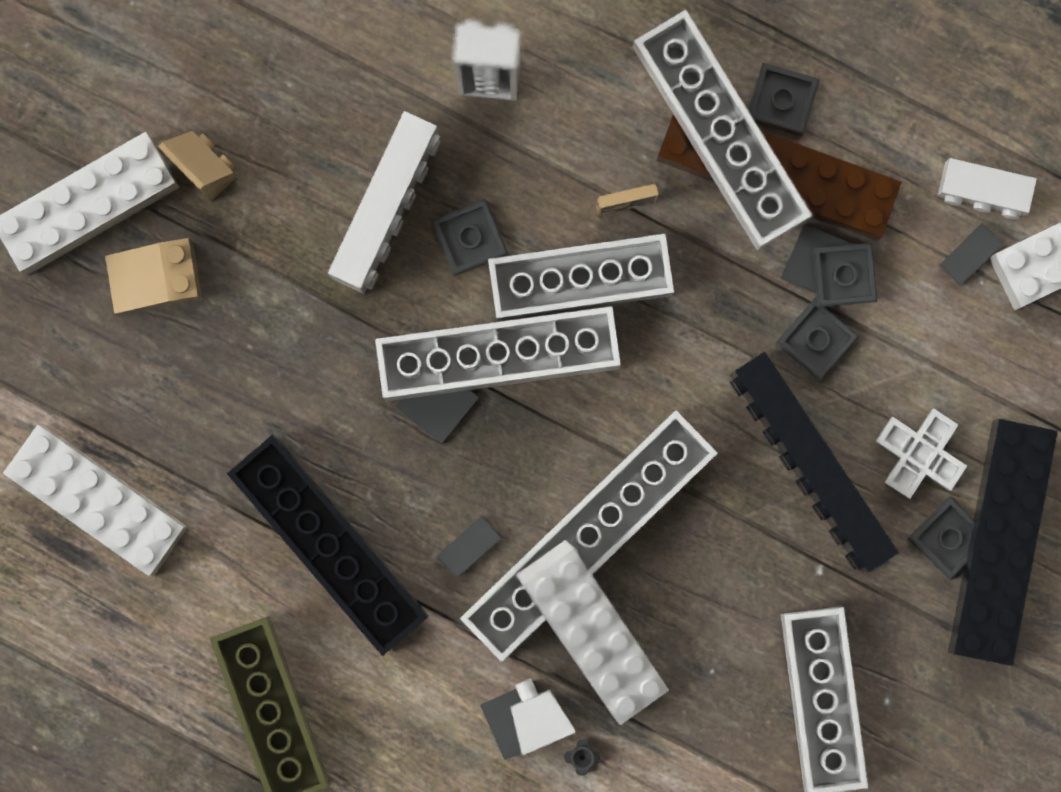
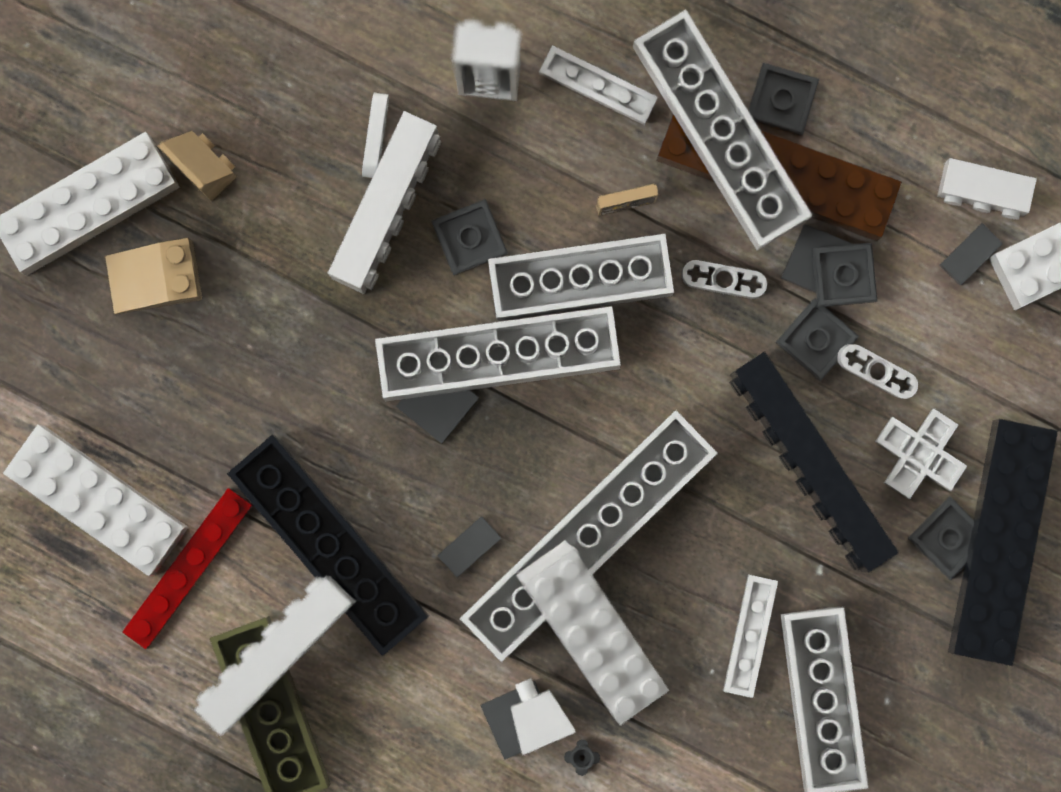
none -> red plate [122,488,253,650]
none -> white brick [195,576,356,736]
none -> white beam [362,93,389,178]
none -> white plate [539,45,658,125]
none -> white beam [682,260,767,299]
none -> white plate [723,575,778,698]
none -> white beam [837,344,918,399]

